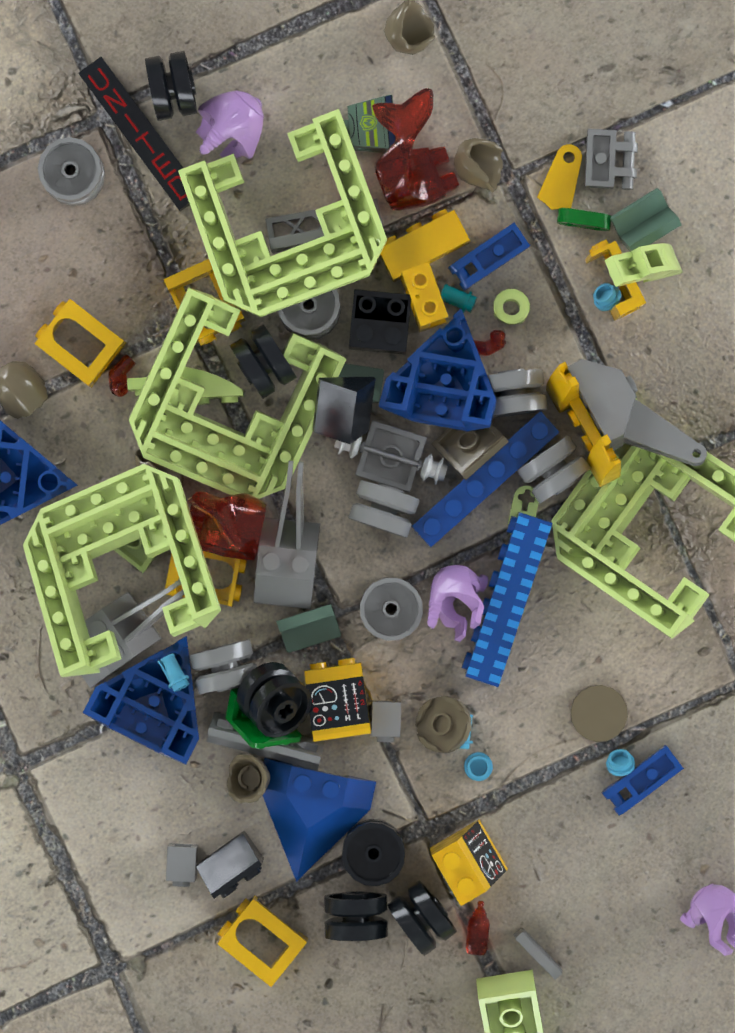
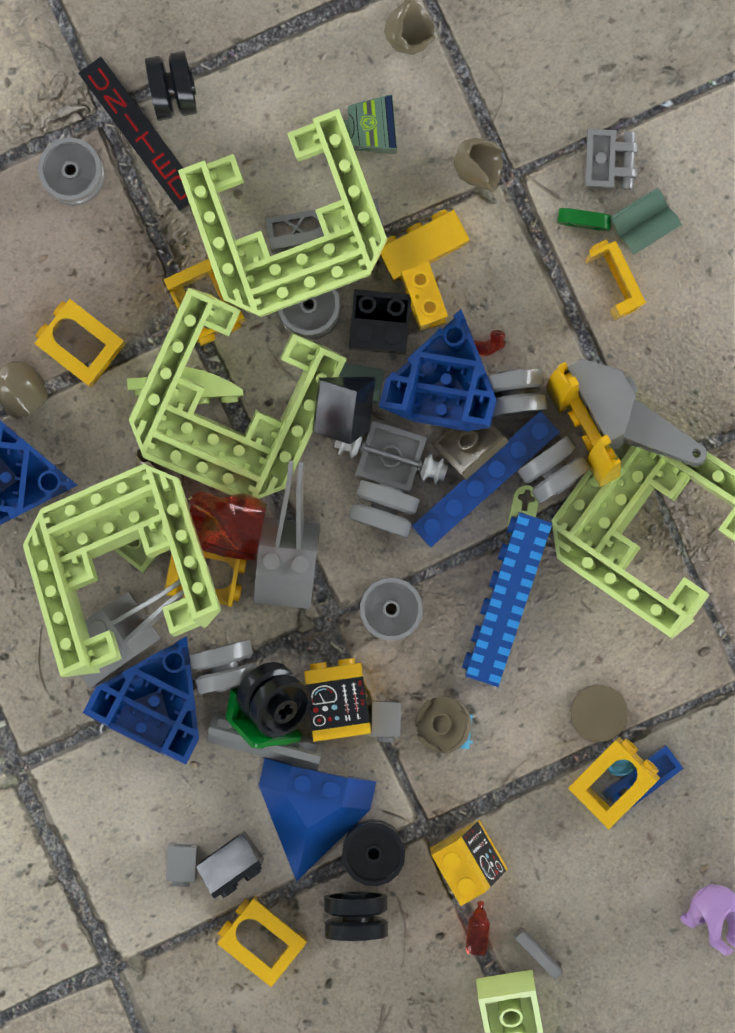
clear red arm [108,354,136,397] -> none
medium azure pin [157,653,189,692] -> none
lavender piece [196,90,264,159] -> none
dark tan hair [227,753,271,804] -> none
black wheel [230,324,297,399] -> none
sand green panel [276,603,341,653] -> none
clear red hips [372,88,459,211] -> none
black wheel [387,880,457,956] -> none
lavender piece [427,565,488,642] -> none
teal pin [441,284,477,313] -> none
blue plate [448,222,530,291] -> none
medium azure plate [464,752,493,781] -> none
yellowish green piece [493,289,530,325] -> none
yellow piece [537,144,582,210] -> none
medium azure plate [593,283,621,311] -> none
yellowish green slope [605,243,682,287] -> none
none -> yellow panel [568,737,660,829]

